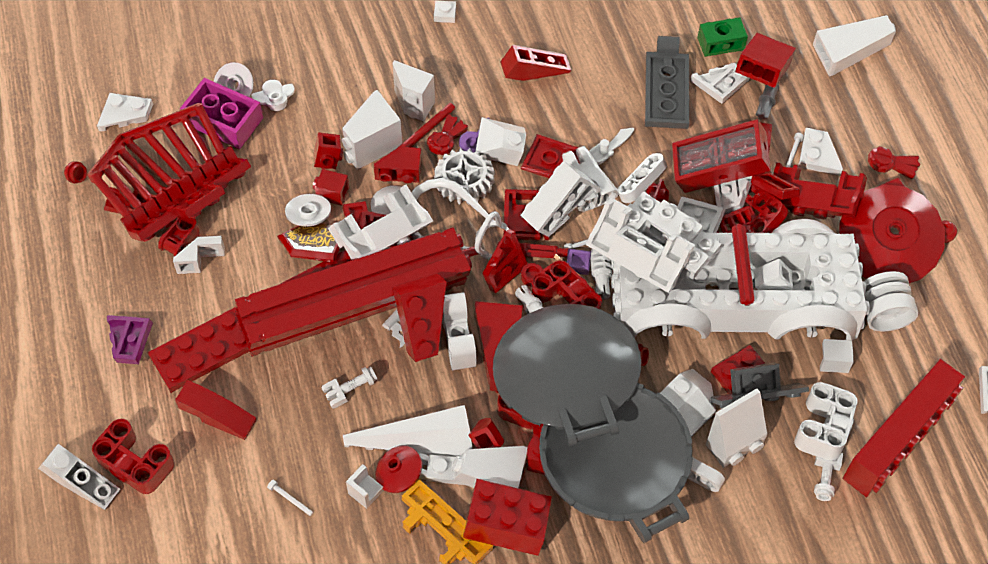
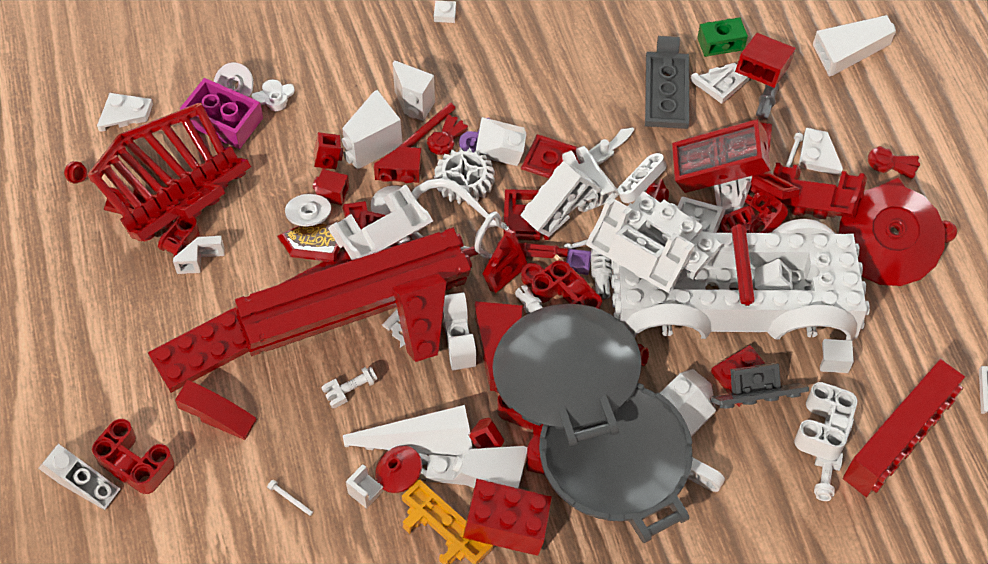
magenta wing [107,315,153,365] -> none
red slope [500,45,571,81] -> none
white slope [706,389,767,468] -> none
white wheel [865,272,918,332] -> none

